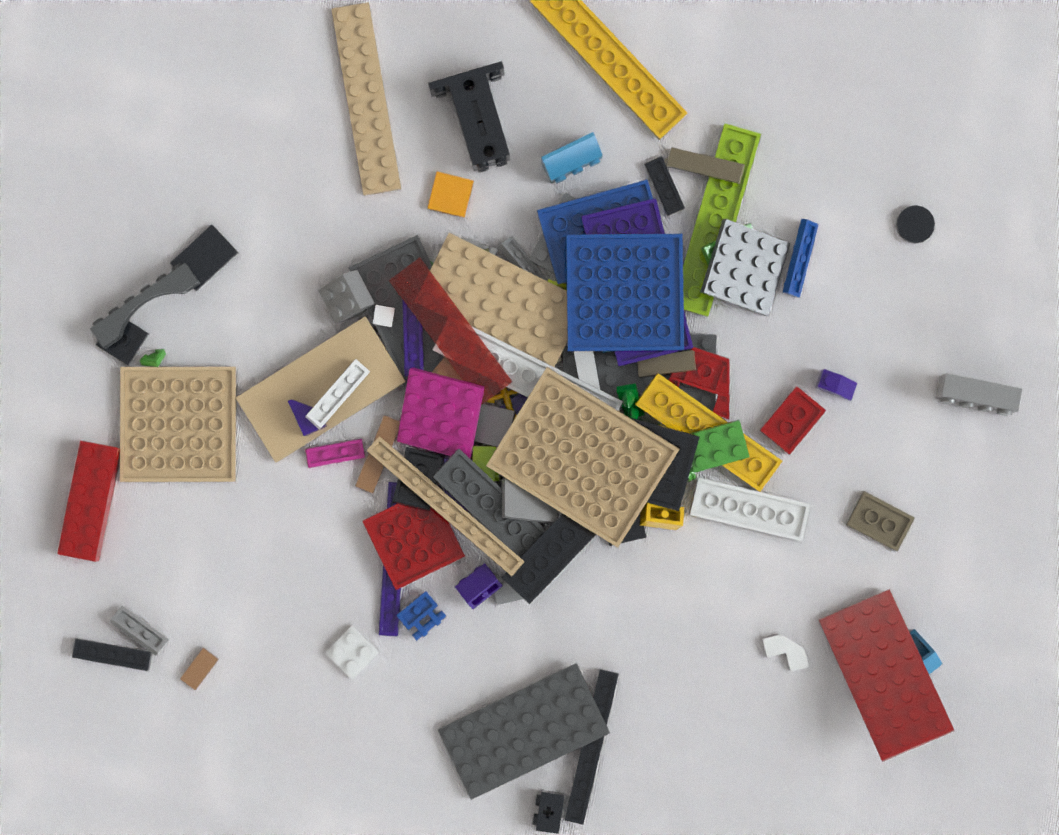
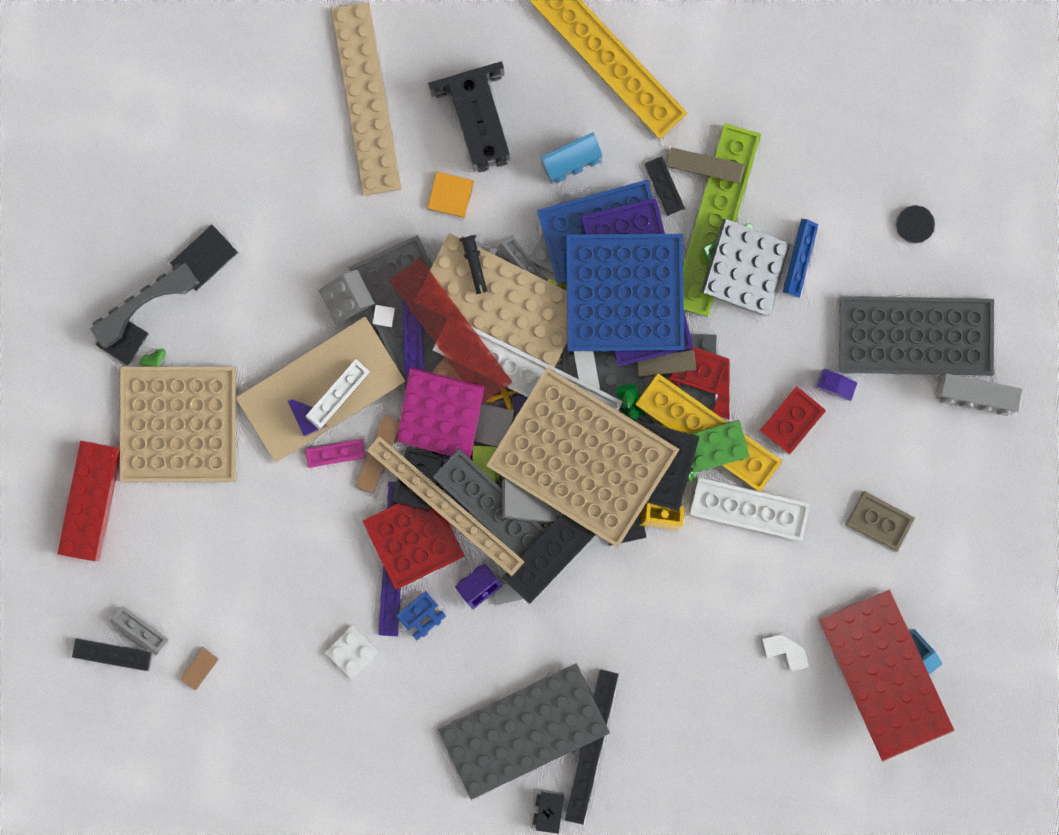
none -> black pin [459,234,488,295]
none -> dark grey plate [839,296,994,376]

